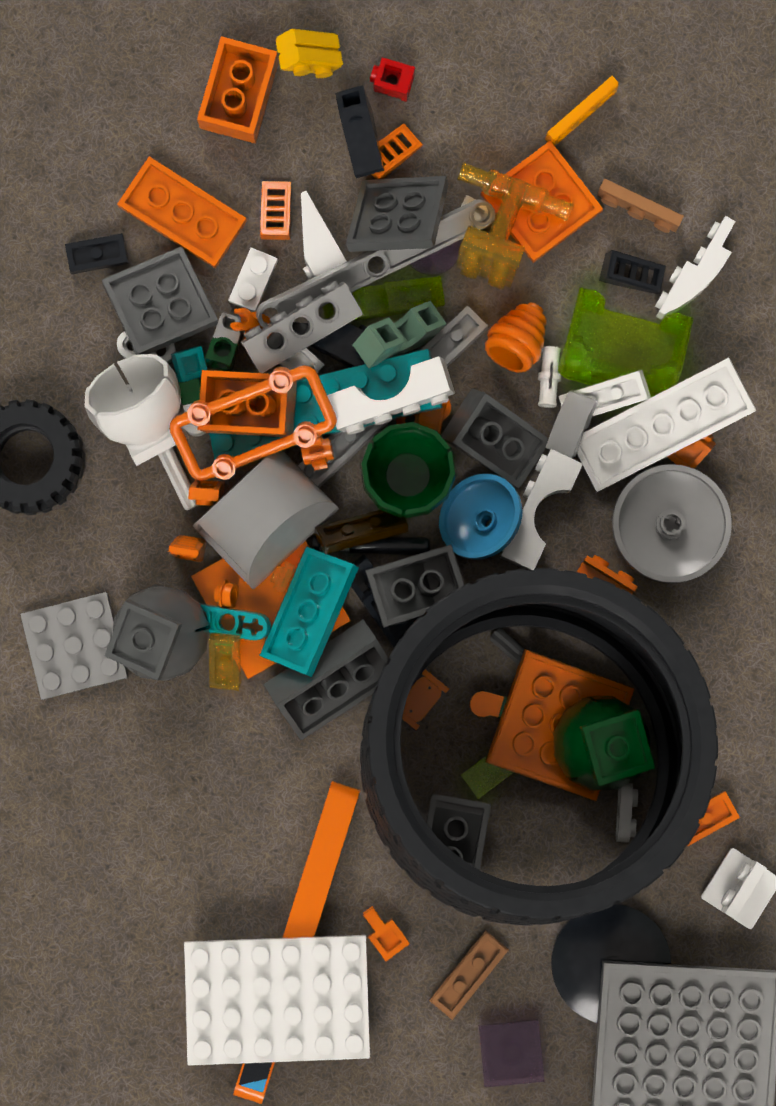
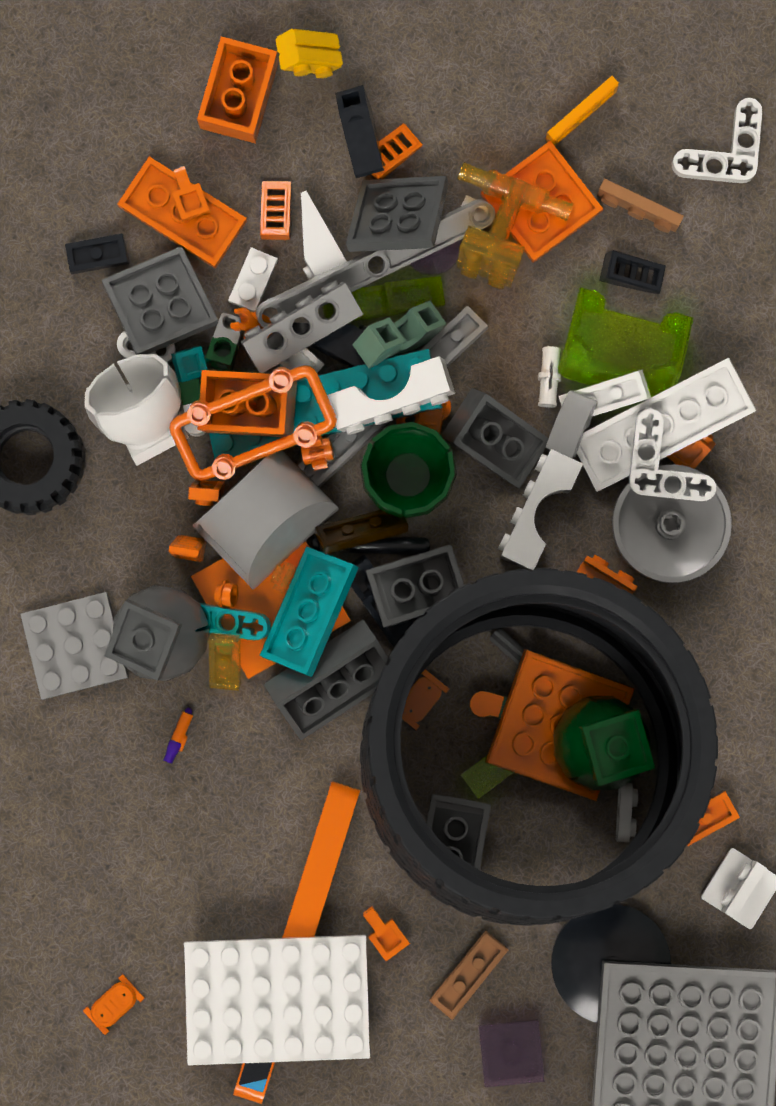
white axle [158,447,198,510] -> none
red brick [370,57,415,102] -> none
dark azure dish [439,474,522,560] -> none
orange piece [485,302,547,373] -> none
white slope [655,216,736,319] -> none
none -> orange piece [83,974,145,1035]
none -> piece [164,708,193,764]
none -> orange plate [172,166,210,222]
none -> white beam [629,408,716,501]
none -> white beam [672,98,762,183]

